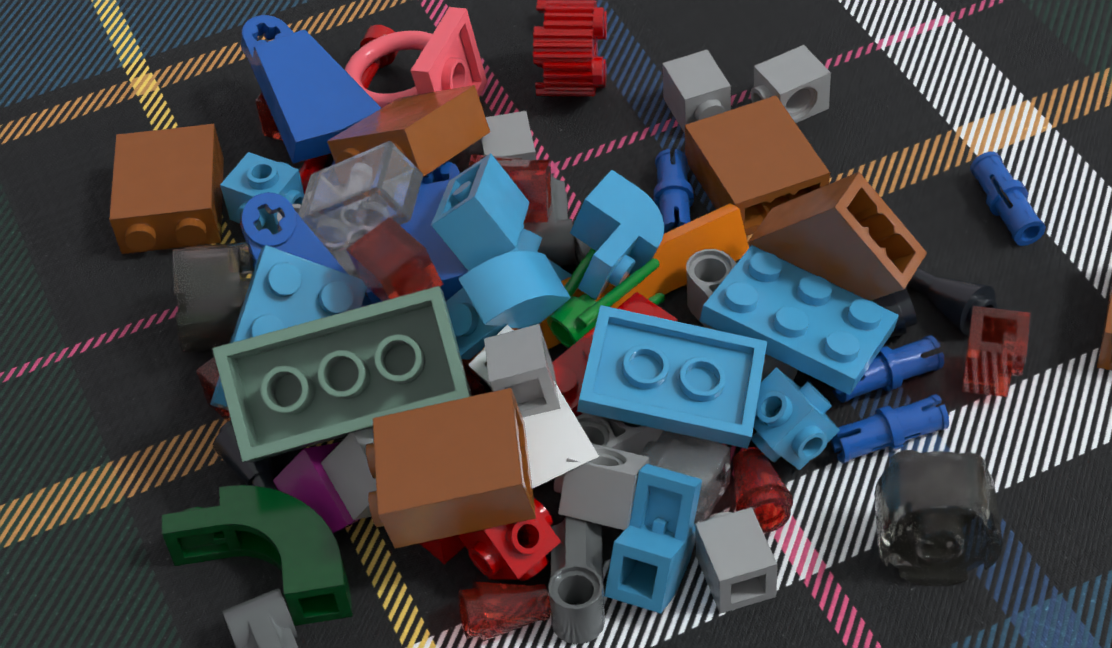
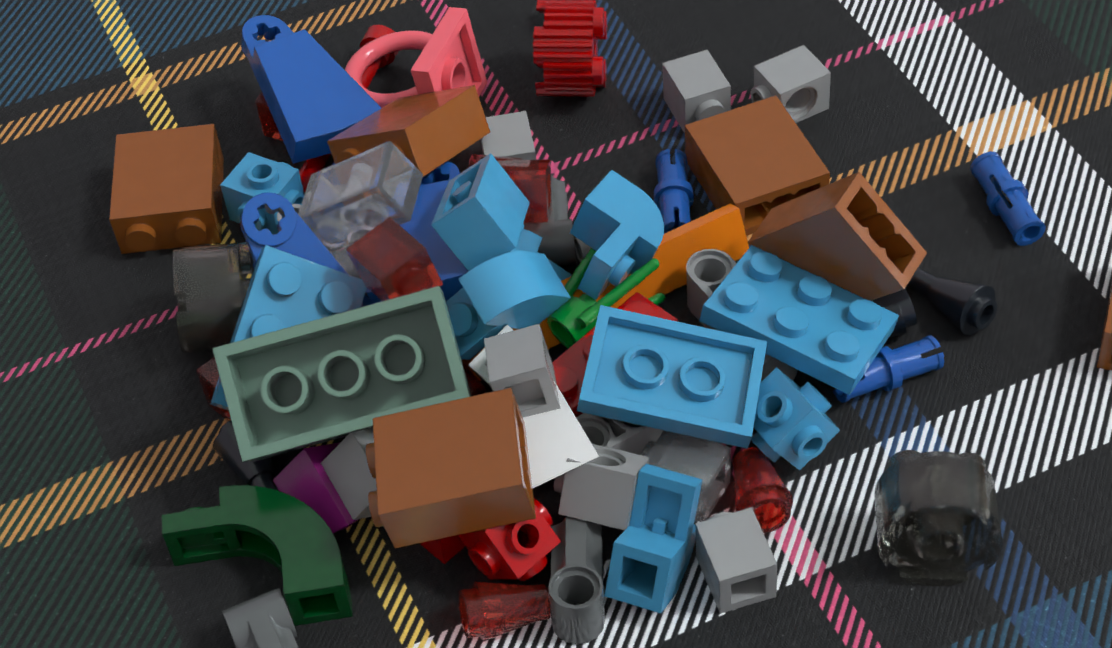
blue pin [830,394,949,463] -> none
clear red brick [962,306,1030,397] -> none

